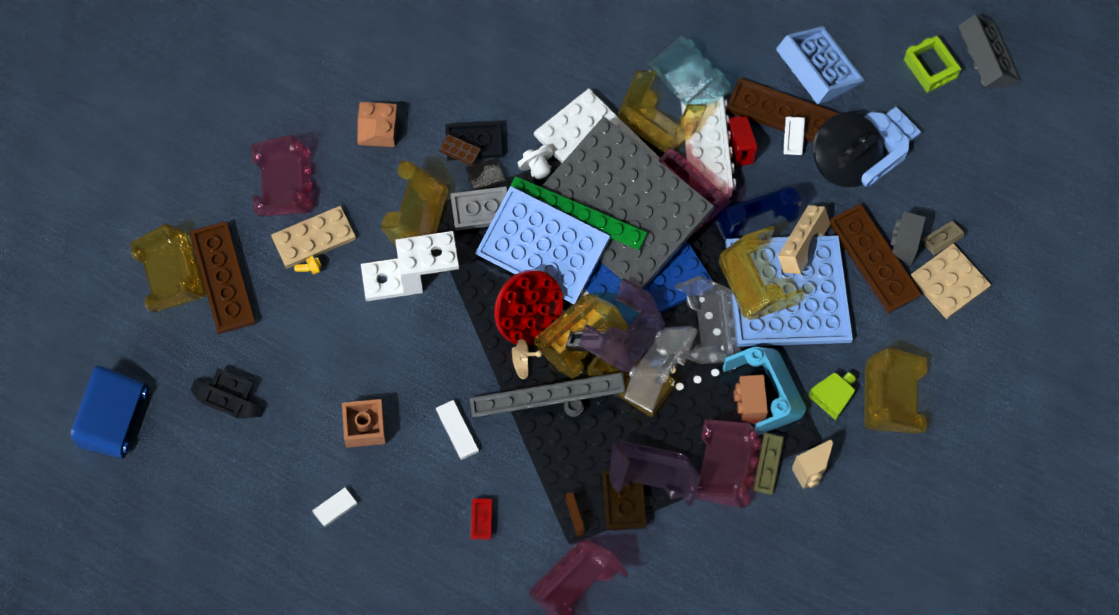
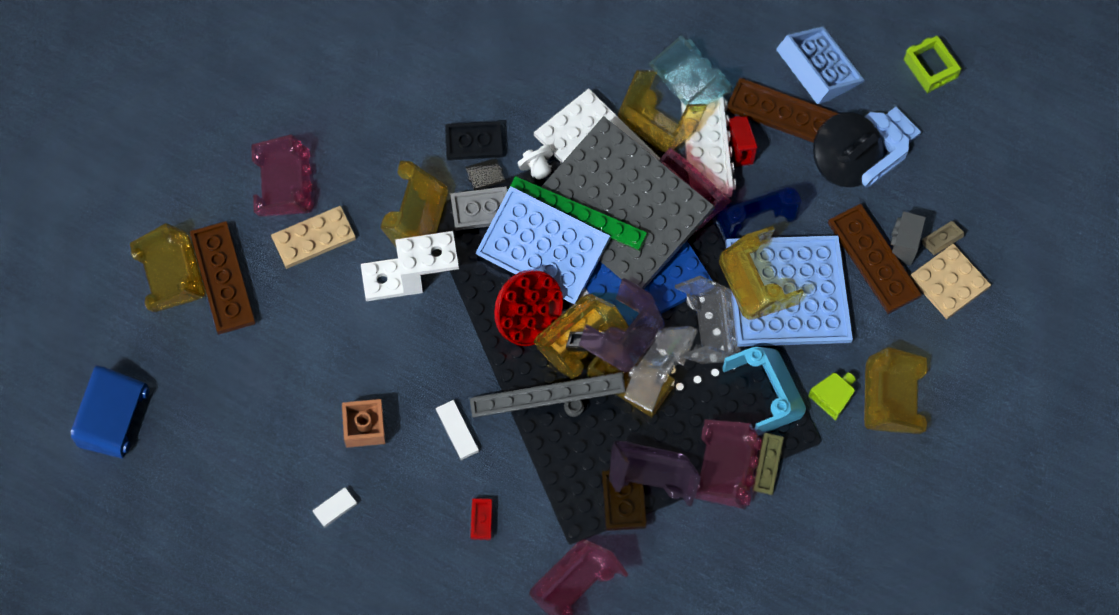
black plate [191,368,265,419] -> none
yellow plate [294,255,322,274] -> none
nougat slope [358,102,398,147] -> none
reddish brown tile [439,134,481,167] -> none
tan helmet [512,339,542,379] -> none
reddish brown tile [565,492,585,537] -> none
nougat slope [734,375,767,424] -> none
tan arch [778,206,830,274] -> none
white tile [784,117,805,155] -> none
tan slope [792,440,833,489] -> none
dark grey slope [959,14,1021,90] -> none

